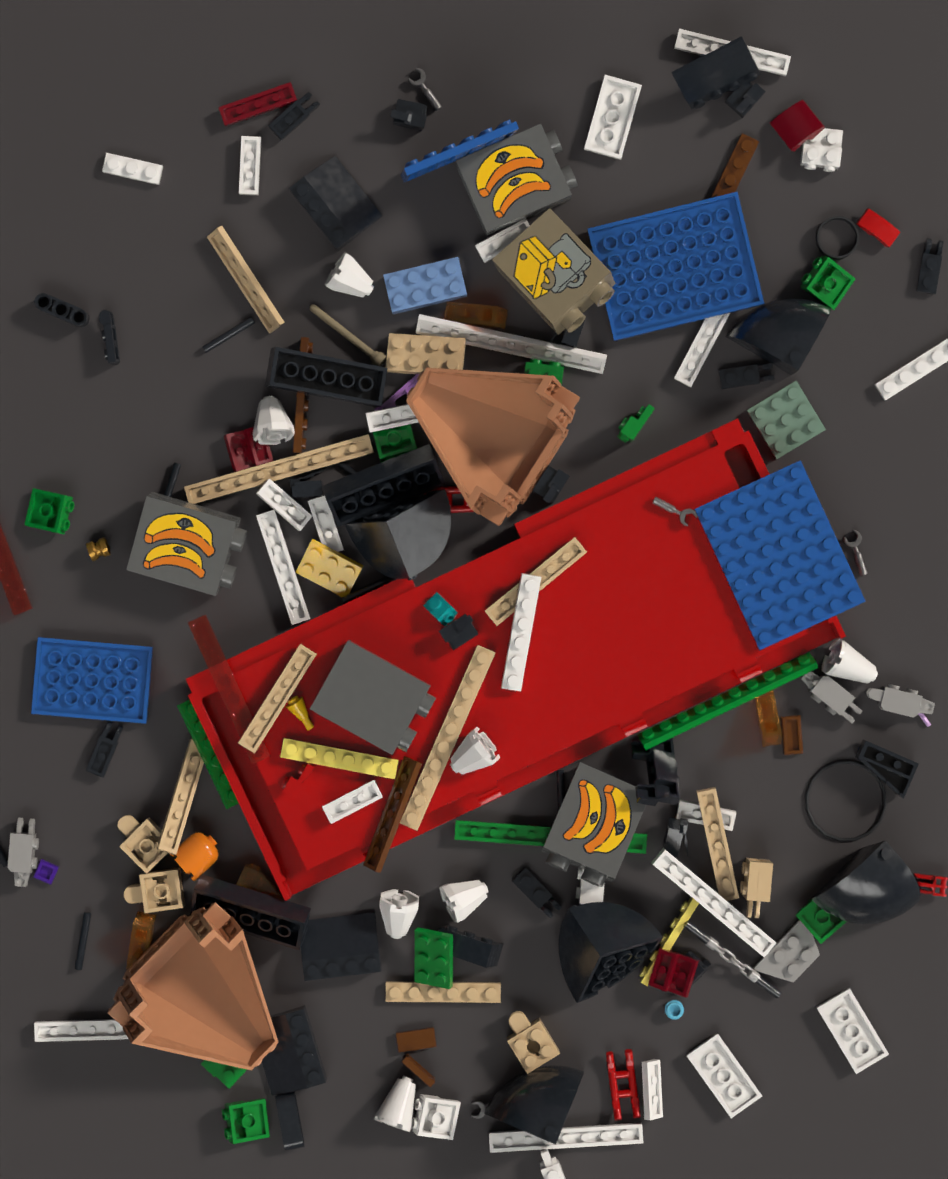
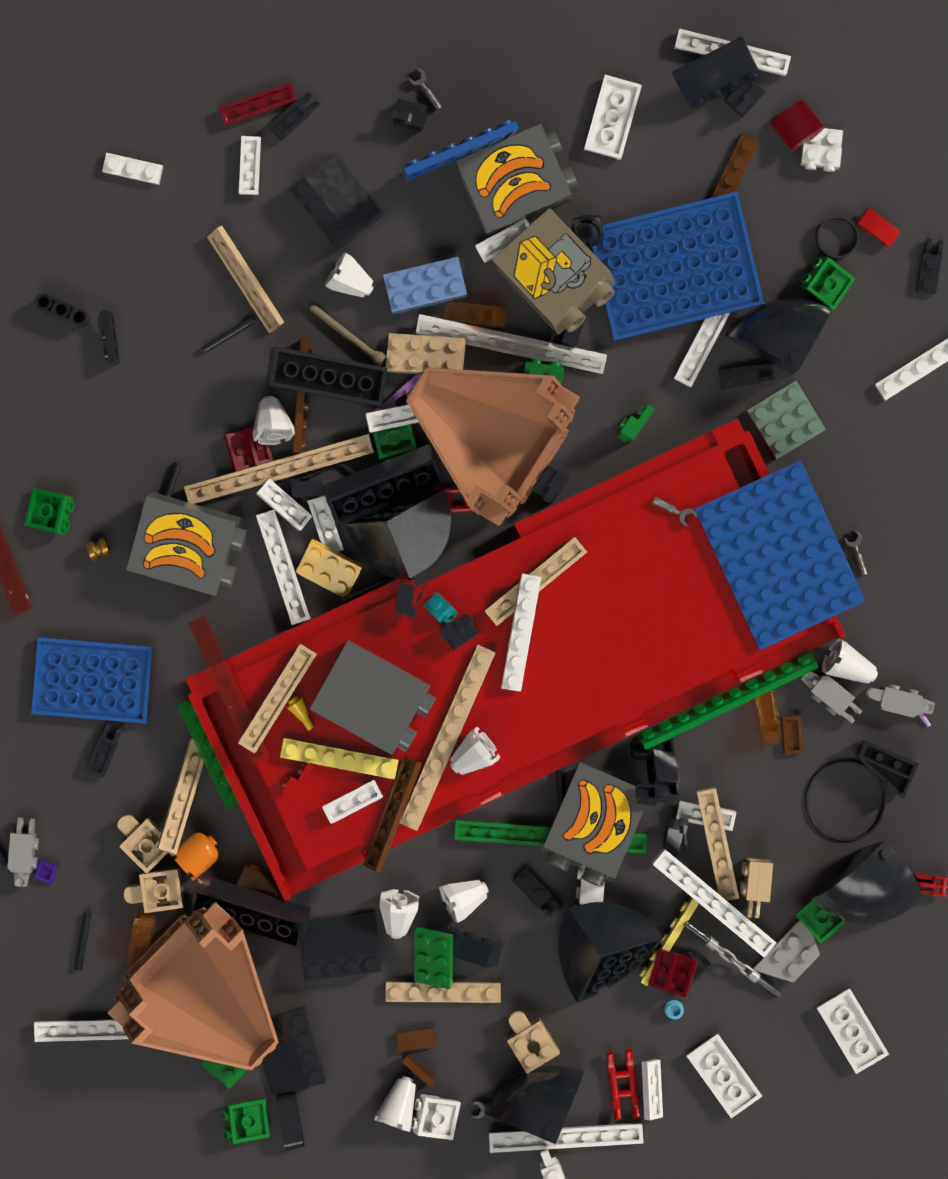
none -> black piece [396,583,427,617]
none -> black piece [571,214,604,247]

